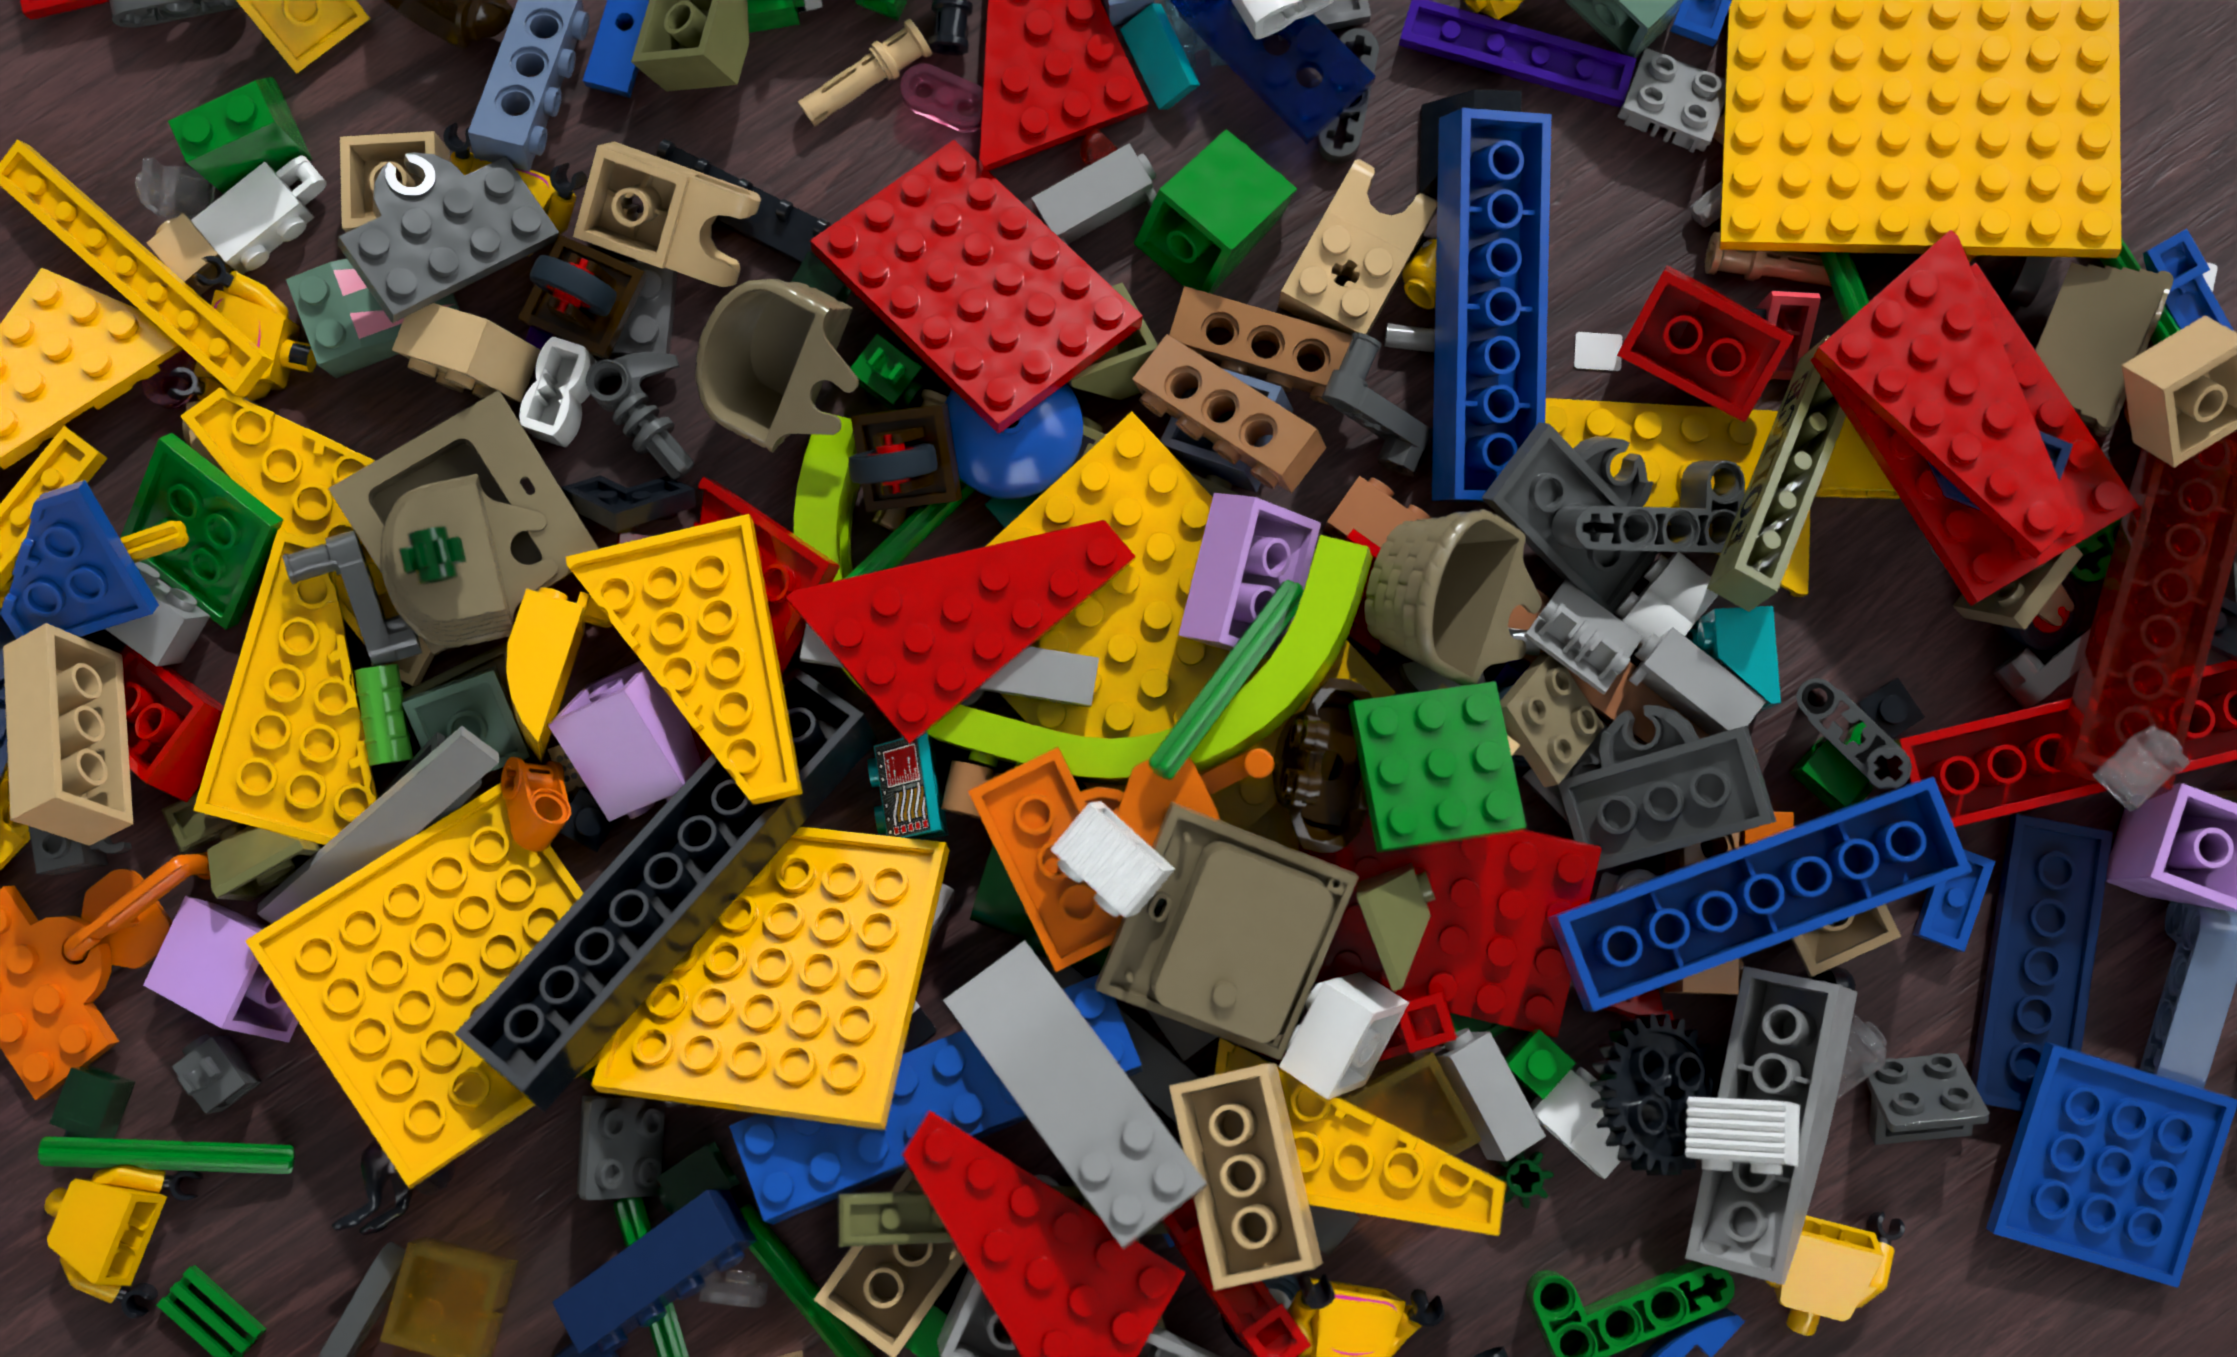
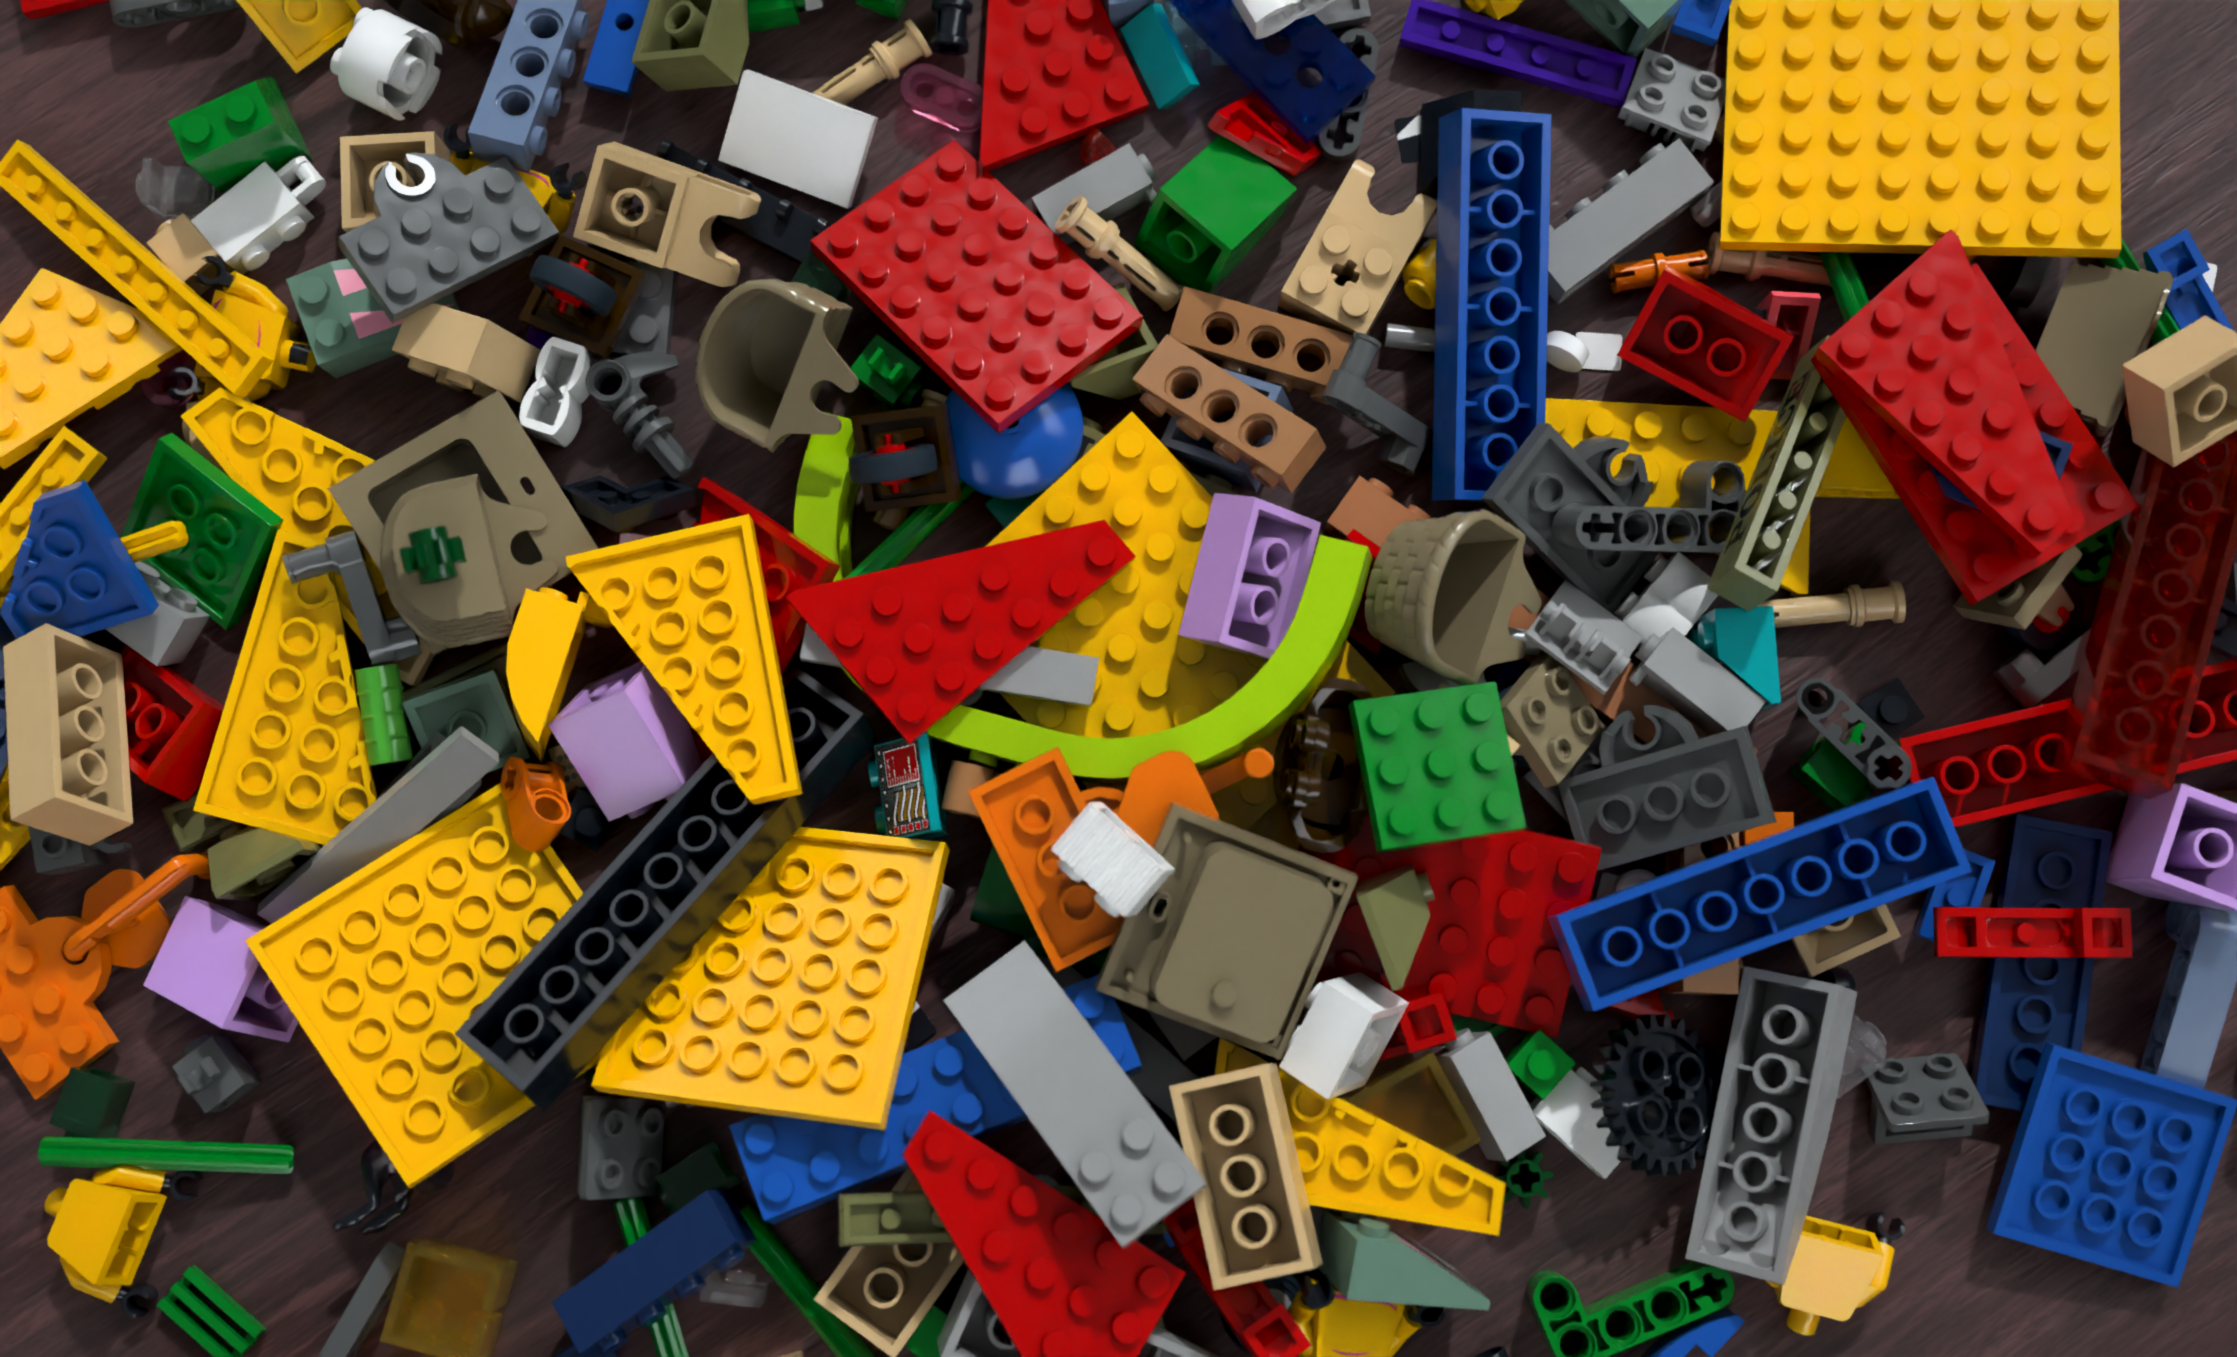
green axle [1148,580,1304,780] -> none
white brick [1685,1097,1800,1175] -> none
clear bracket [2093,726,2190,812] -> none
none -> white brick [330,7,442,120]
none -> white tile [718,70,878,208]
none -> tan pin [1054,195,1184,312]
none -> red wing [1207,92,1323,177]
none -> sand green slope [1317,1207,1490,1311]
none -> black sticker [1394,115,1421,163]
none -> white tile [1546,331,1589,372]
none -> light grey brick [1548,138,1714,304]
none -> orange pin [1609,250,1709,293]
none -> tan pin [1757,580,1906,628]
none -> red slope [1933,907,2133,958]

